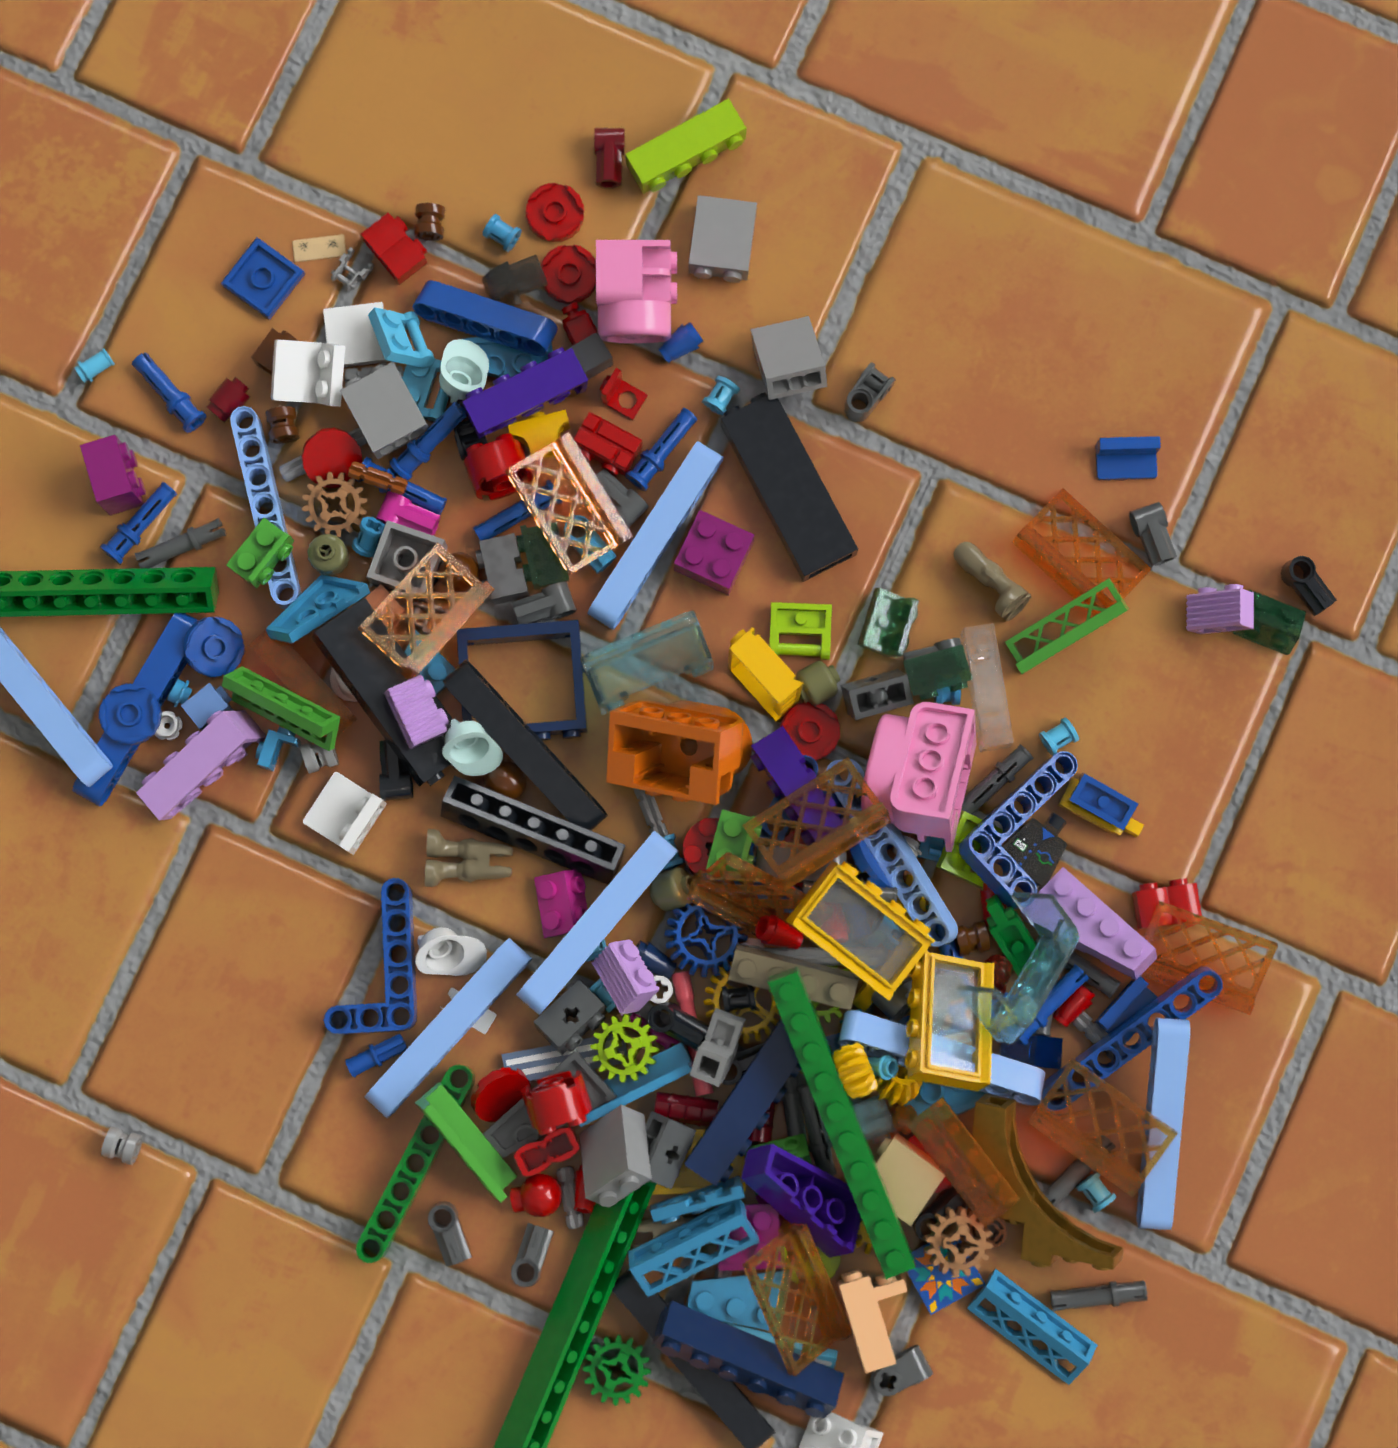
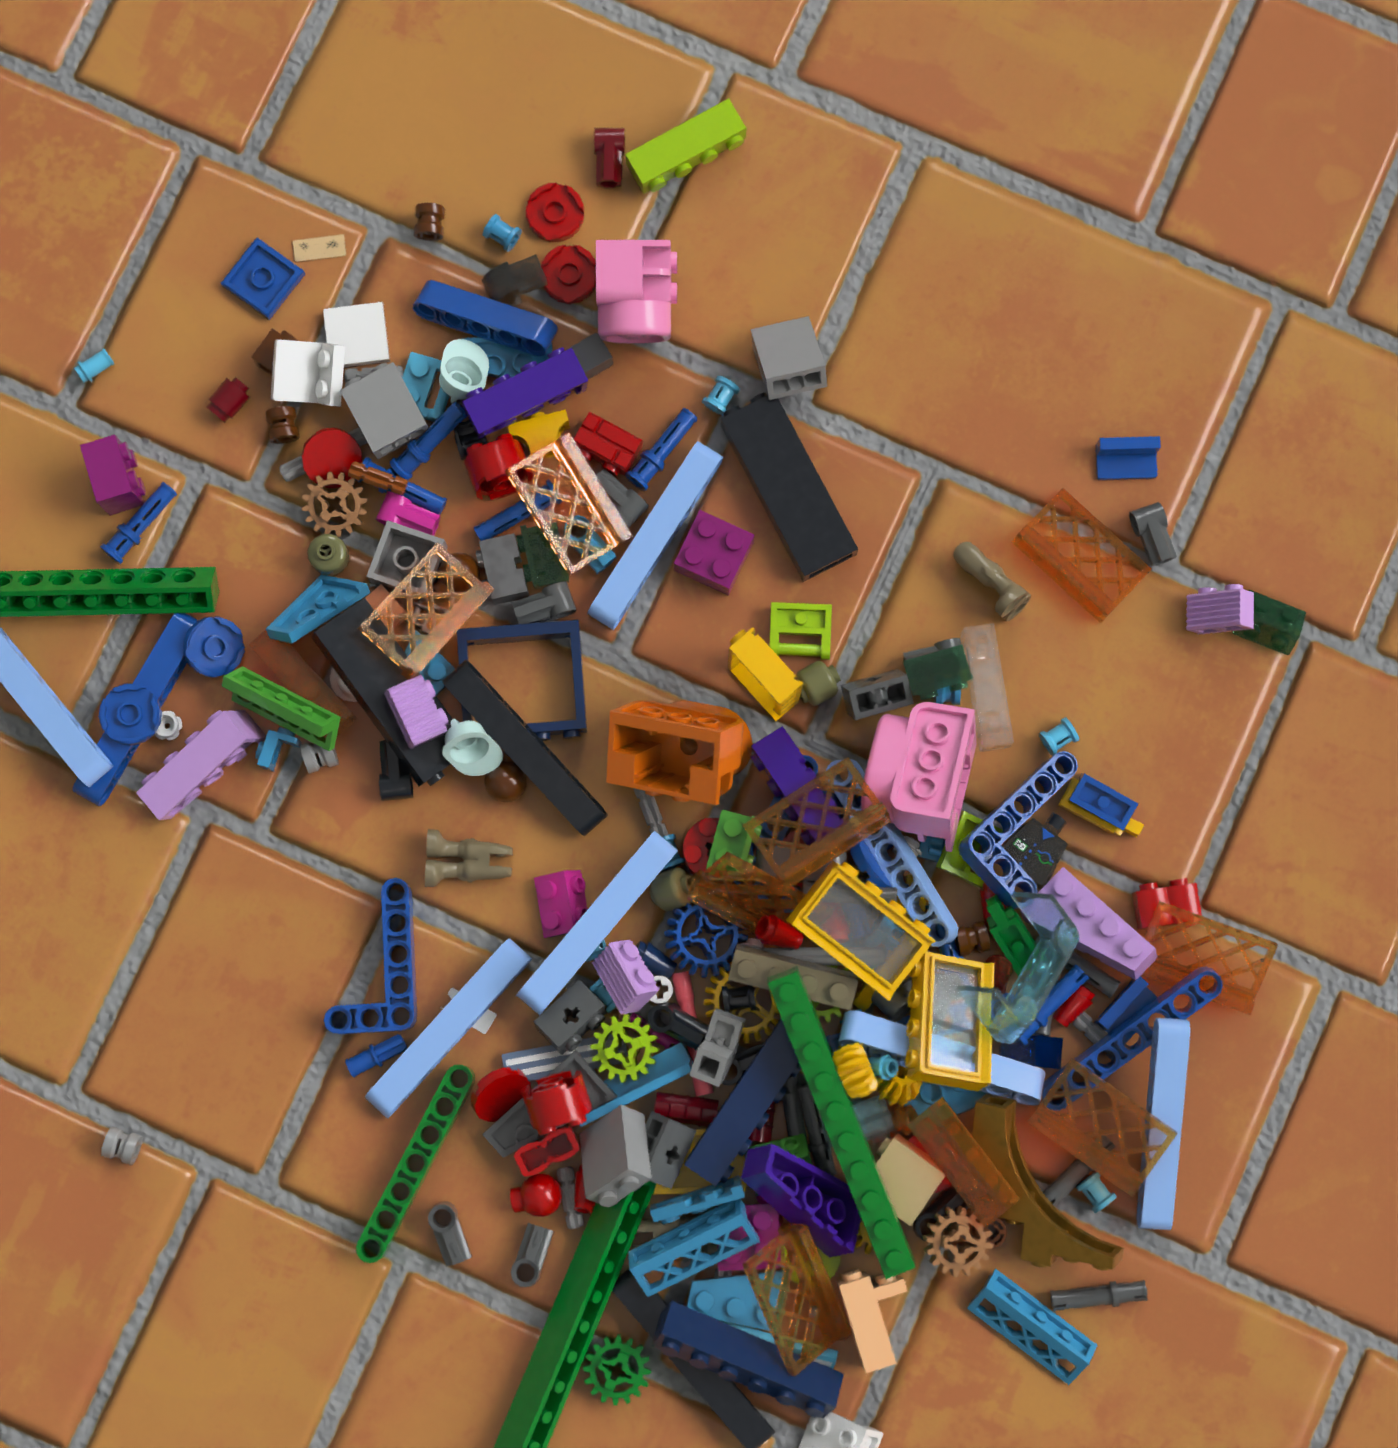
blue pin [132,352,207,433] -> none
dark grey pin [135,518,227,568] -> none
dark azure plate [167,678,193,707] -> none
medium blue brick [181,683,234,731] -> none
bright green bracket [226,518,294,589] -> none
light blue beam [230,406,302,610] -> none
white bracket [303,772,387,855] -> none
light grey piece [331,247,374,292] -> none
dark azure bush [352,517,385,557] -> none
red brick [360,213,427,285] -> none
medium azure plate [368,307,435,368] -> none
white piece [415,927,487,976] -> none
bright green fence [415,1082,518,1203] -> none
black brick [440,775,625,885] -> none
red arm [561,302,597,345] -> none
clear light blue windscreen [580,611,714,716] -> none
red bracket [599,368,648,420] -> none
blue cone [658,322,704,363] -> none
light grey brick [689,195,757,283] -> none
red tile [780,702,840,761] -> none
dark grey piece [844,362,896,422] -> none
clear green bracket [857,588,919,657] -> none
dark grey piece [870,1344,933,1396] -> none
tile [906,1238,985,1315] -> none
dark grey pin [961,745,1033,814] -> none
bright green fence [1005,578,1129,675] -> none
black piece [1281,556,1337,616] -> none

